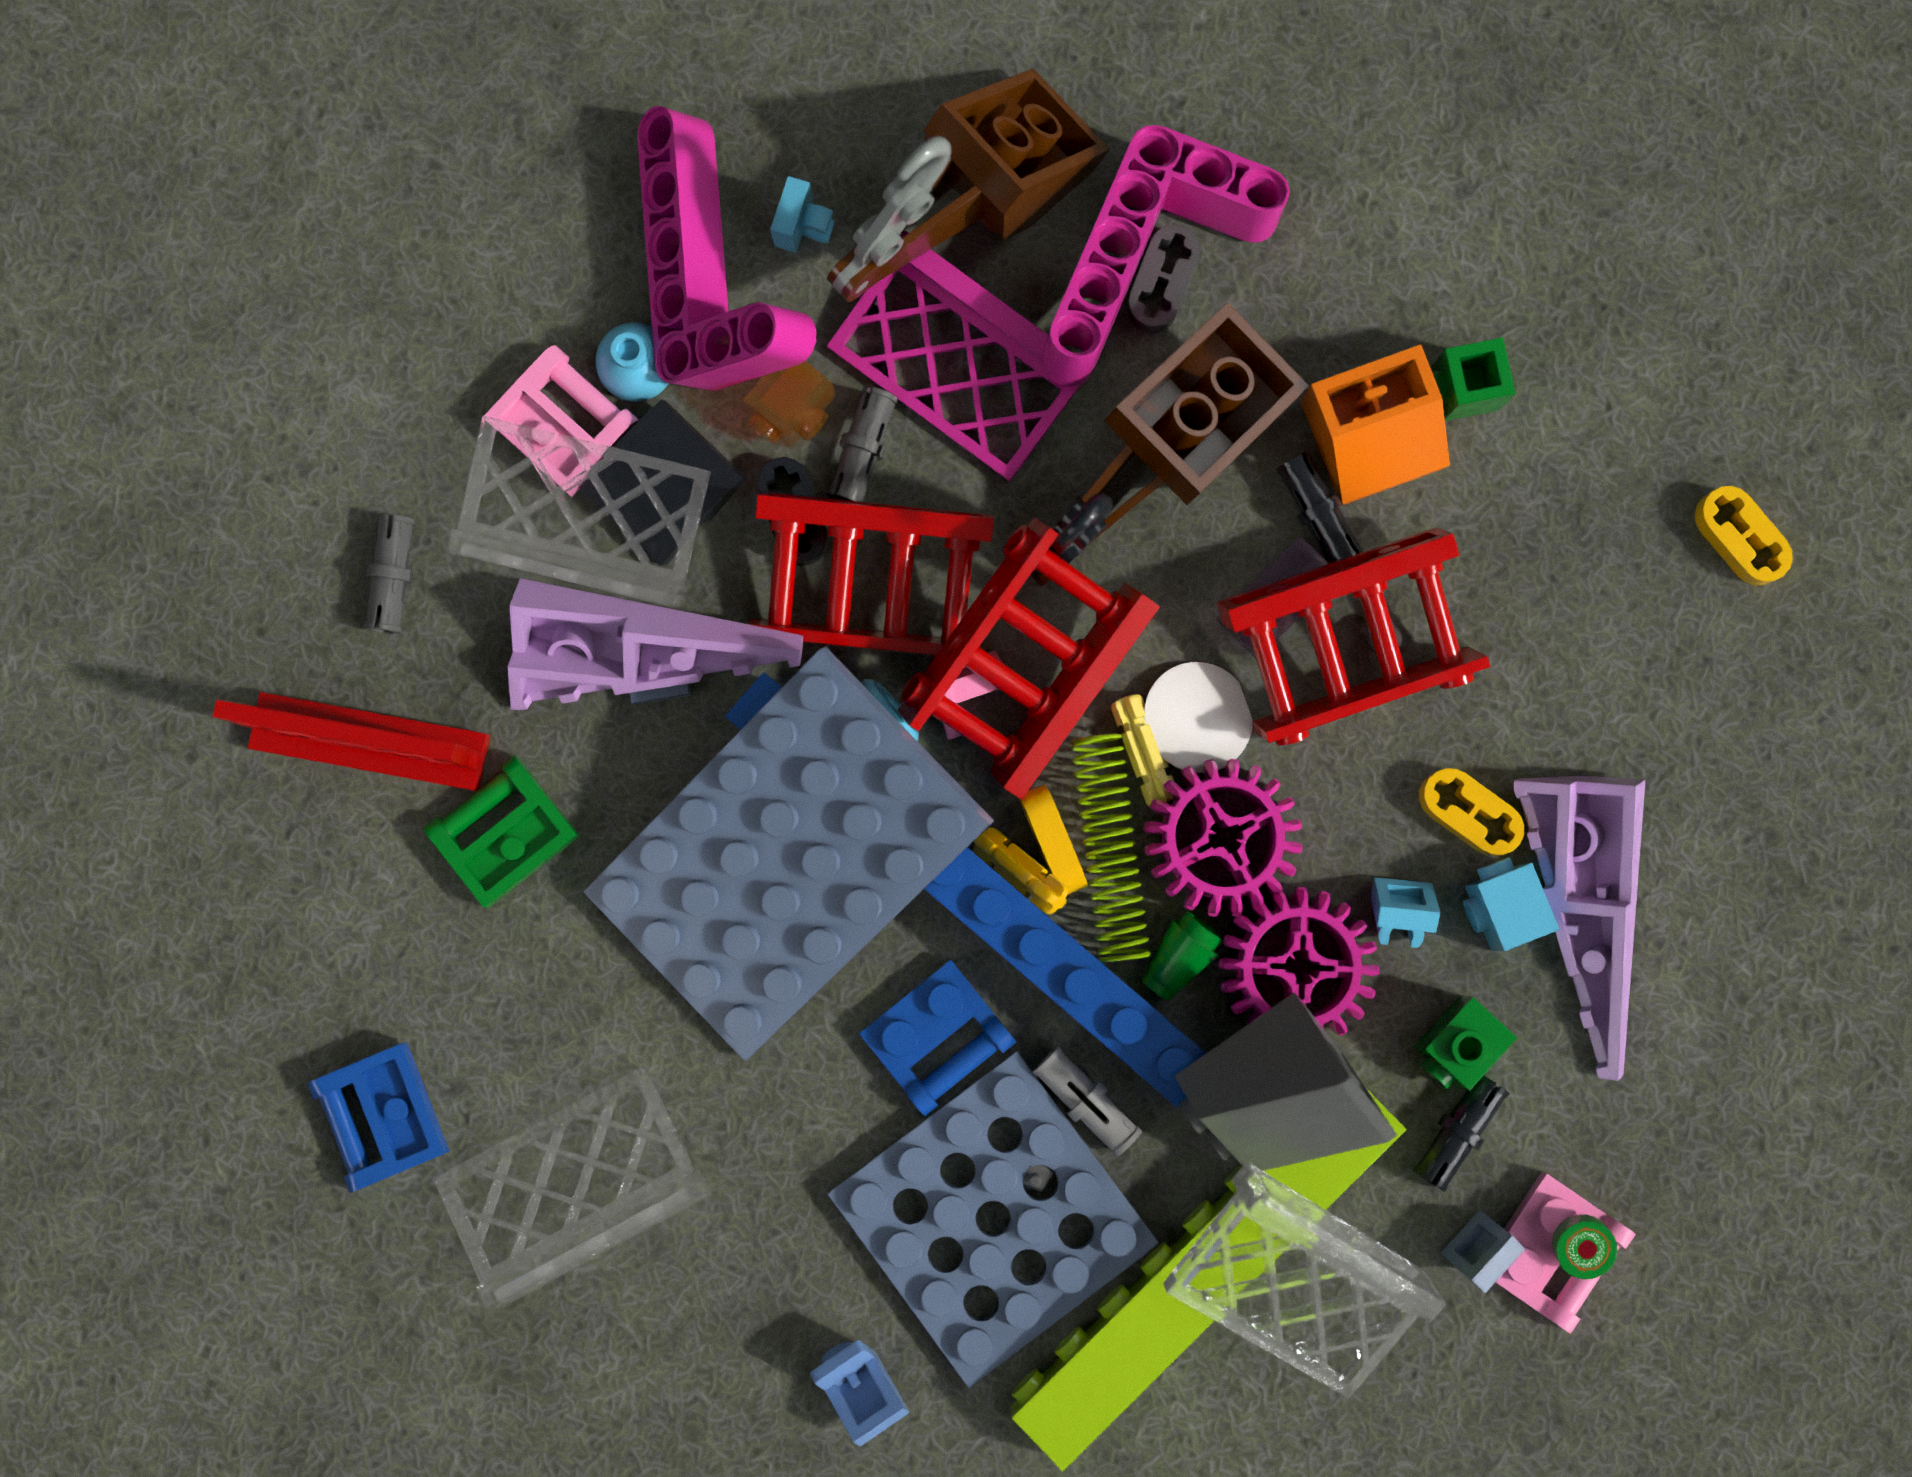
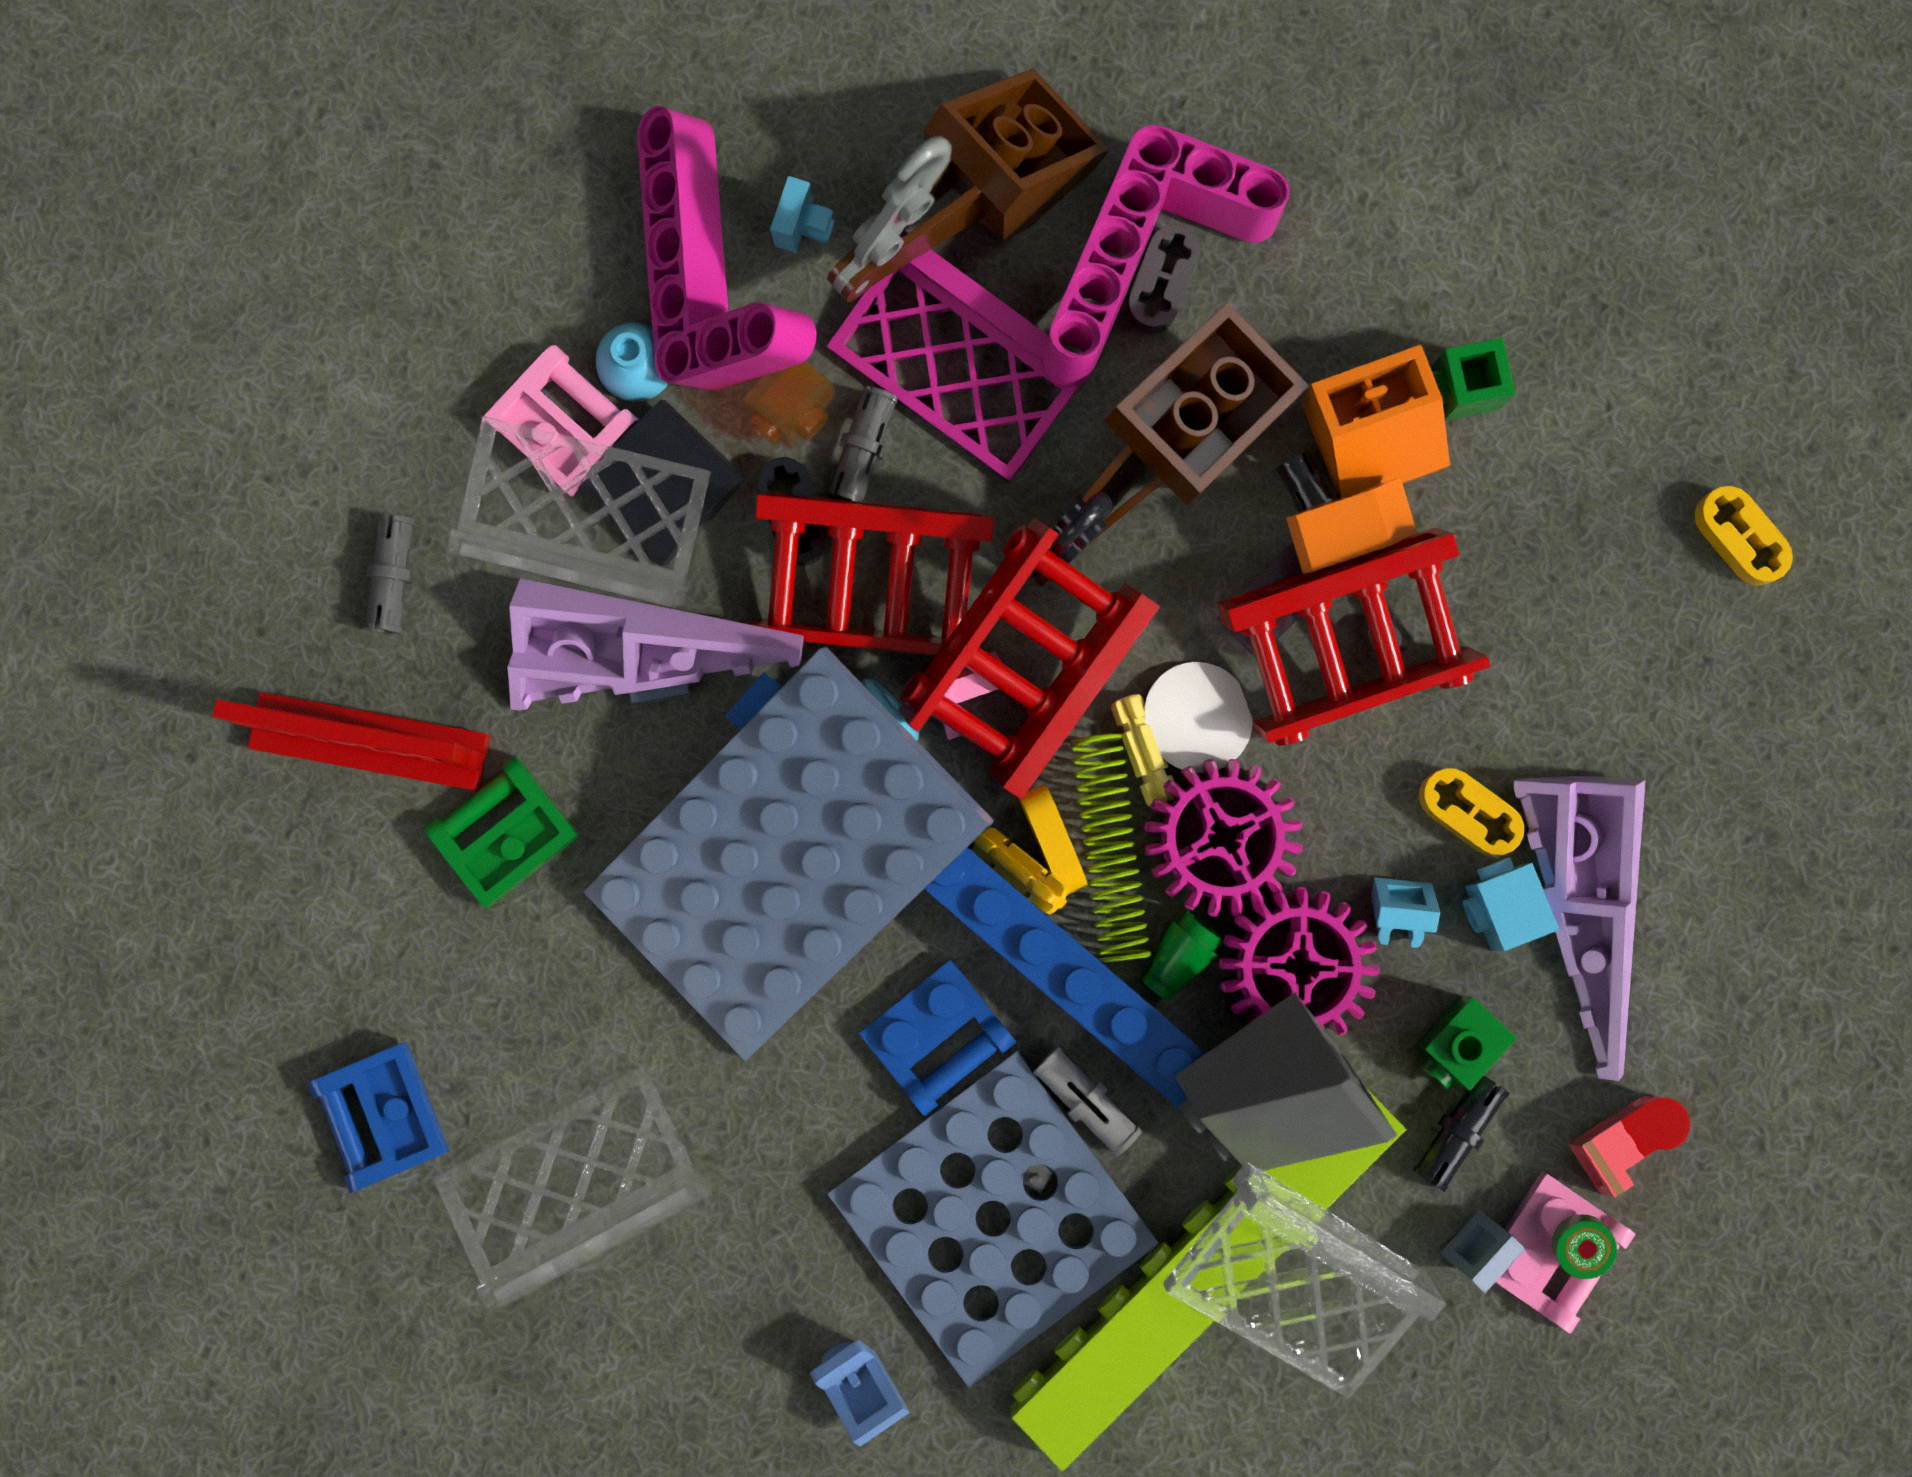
none -> orange slope [1286,477,1417,574]
none -> leg [1568,1096,1690,1198]

